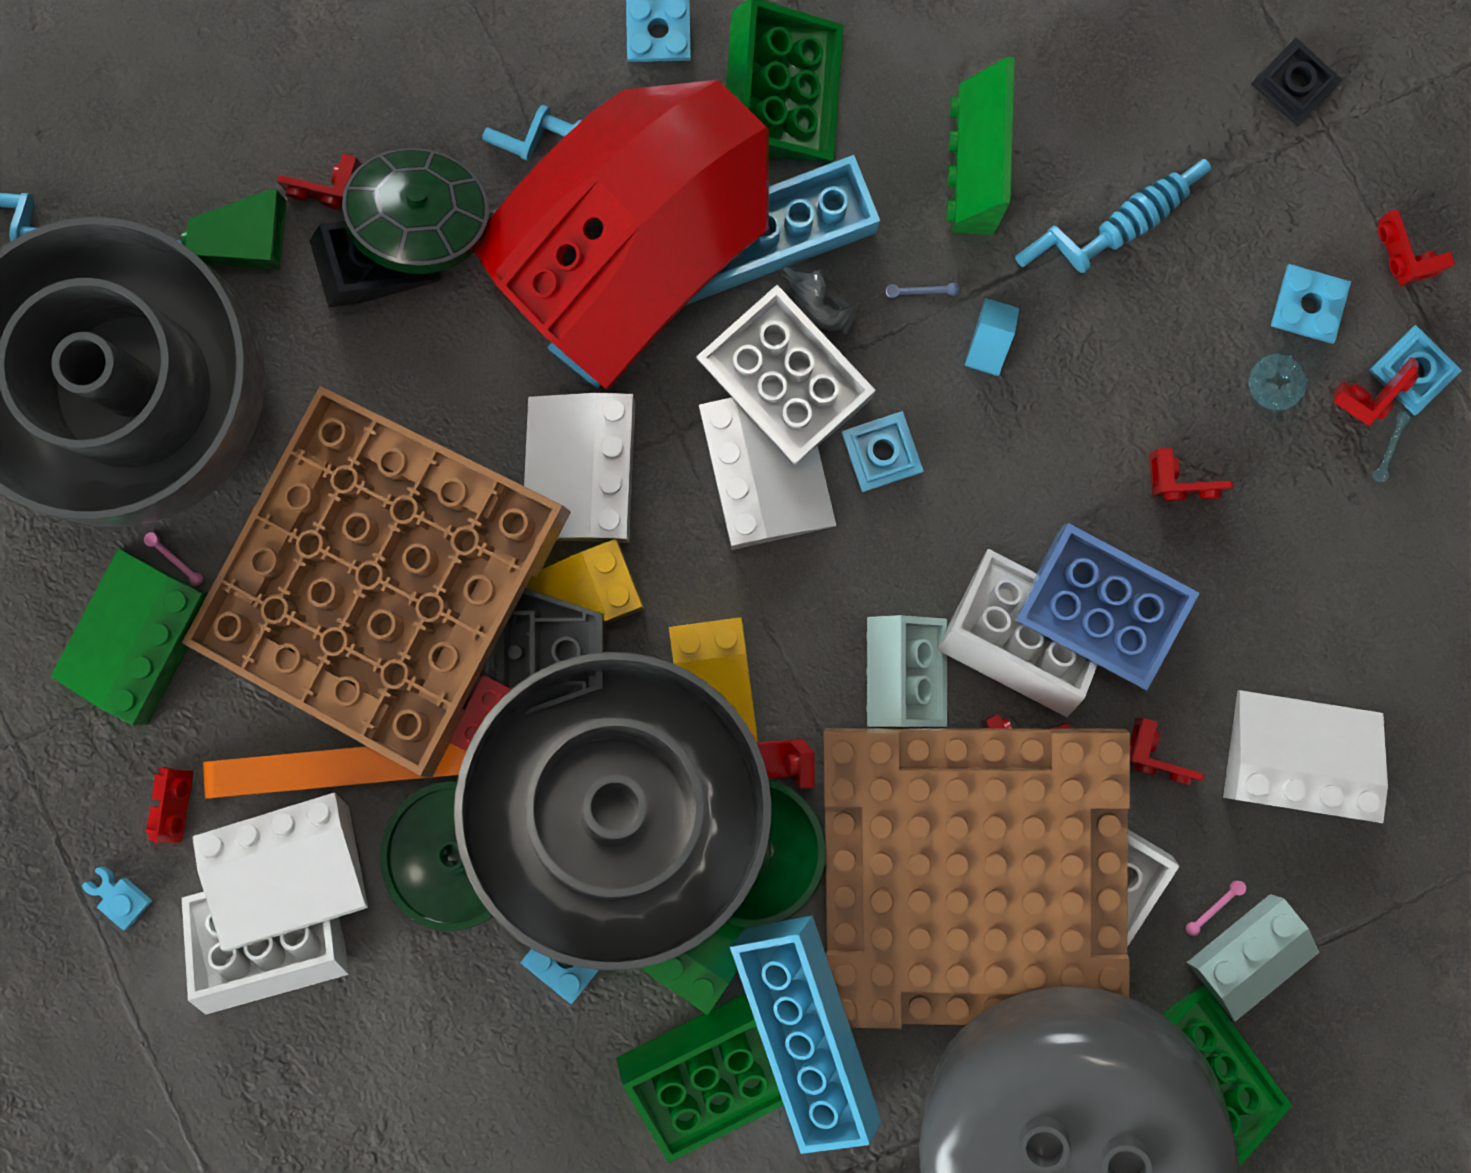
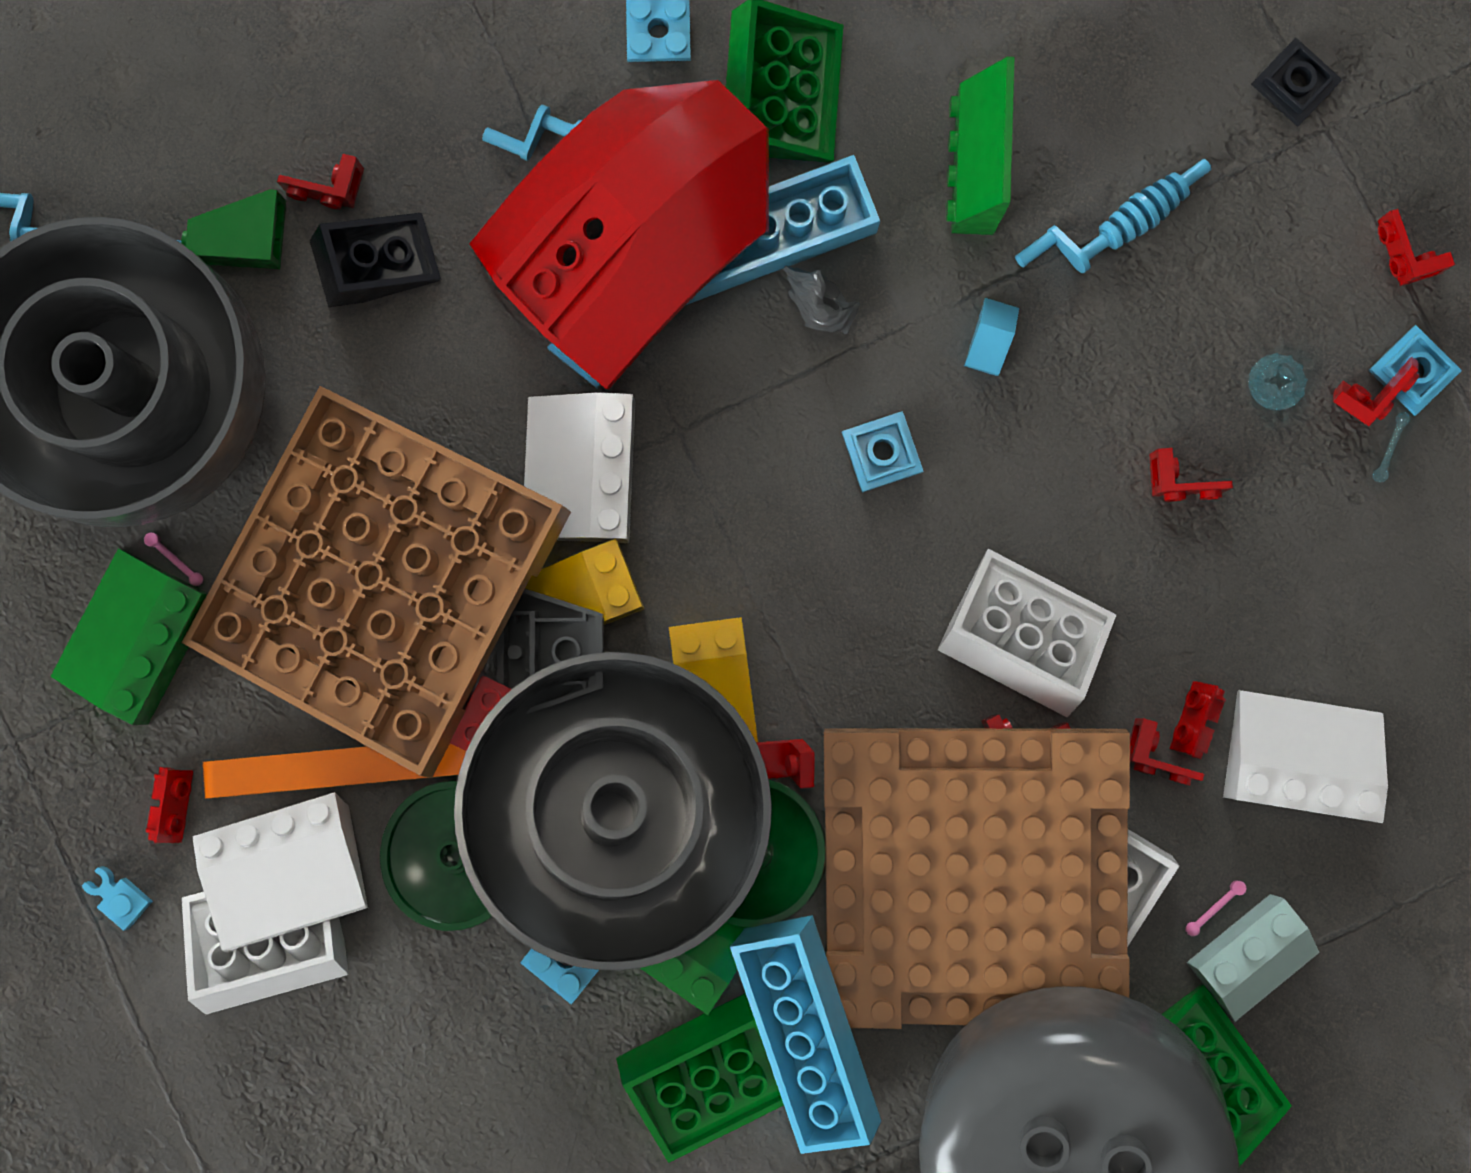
dark green dish [342,148,489,274] -> none
white slope [696,285,876,464] -> none
white slope [699,397,836,550] -> none
light aqua slope [866,615,947,727] -> none
sand blue hinge [885,282,960,300] -> none
medium blue slope [1016,523,1200,690] -> none
medium azure piece [1271,264,1351,344] -> none
none -> red hinge [1169,681,1226,760]

